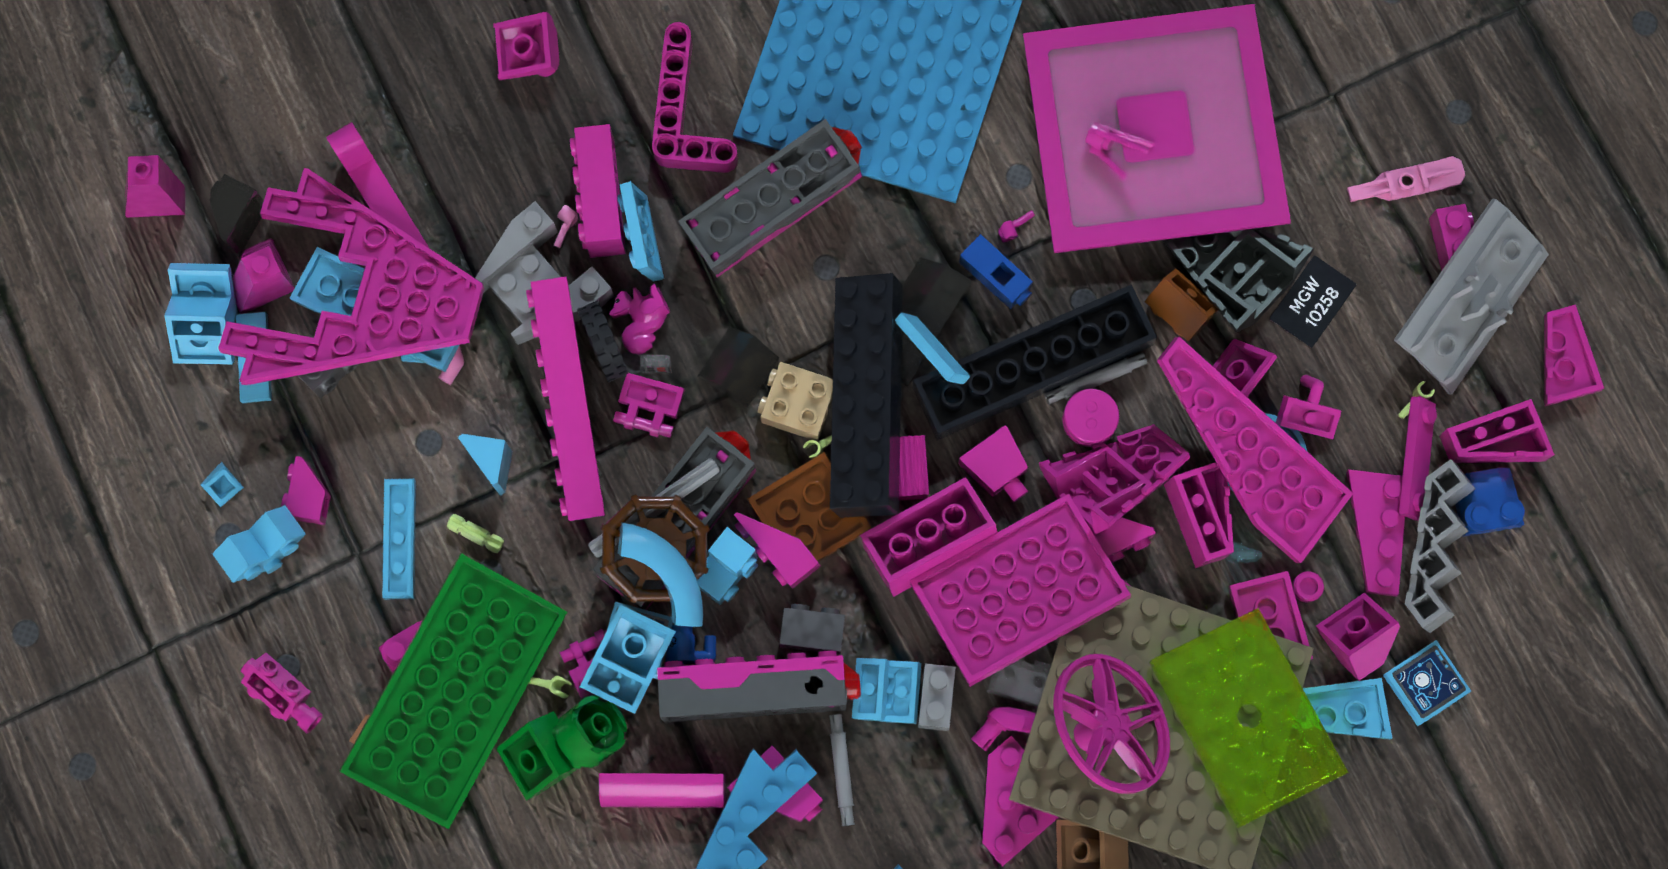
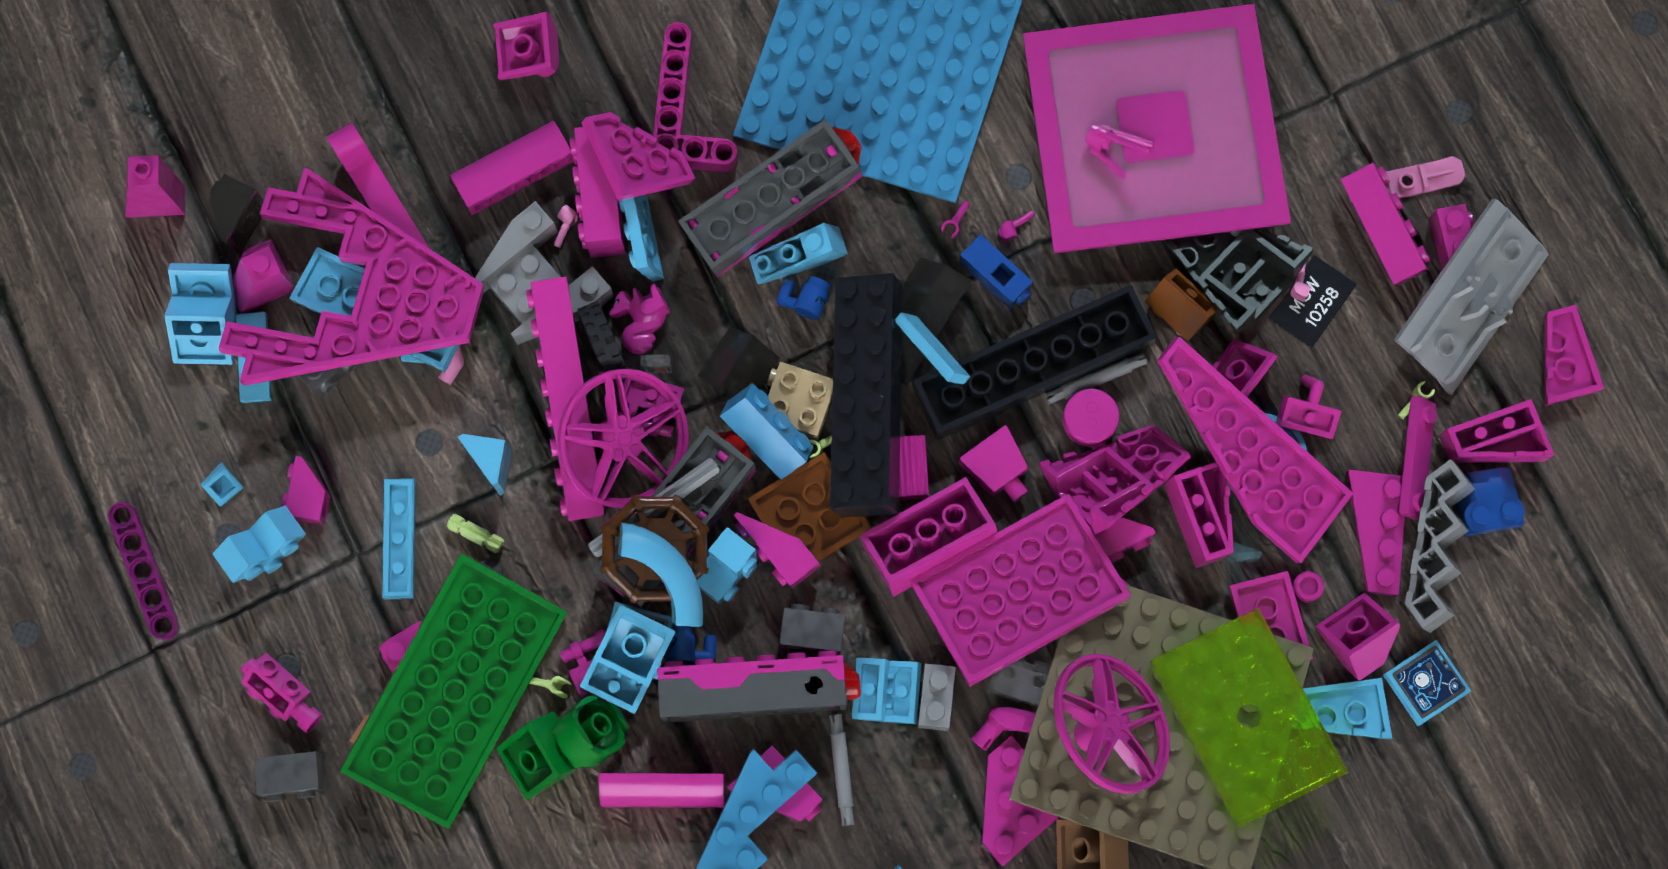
none -> magenta beam [108,502,180,641]
none -> flat silver brick [254,751,325,802]
none -> dark pink brick [450,121,574,215]
none -> dark pink wheel [558,369,689,508]
none -> dark pink plate [581,112,695,201]
none -> dark azure brick [720,383,813,480]
none -> medium azure slope [749,223,848,284]
none -> blue piece [777,276,831,320]
none -> dark pink hand [941,201,970,239]
none -> bright pink hand [1290,263,1311,302]
none -> dark pink brick [1340,163,1431,286]

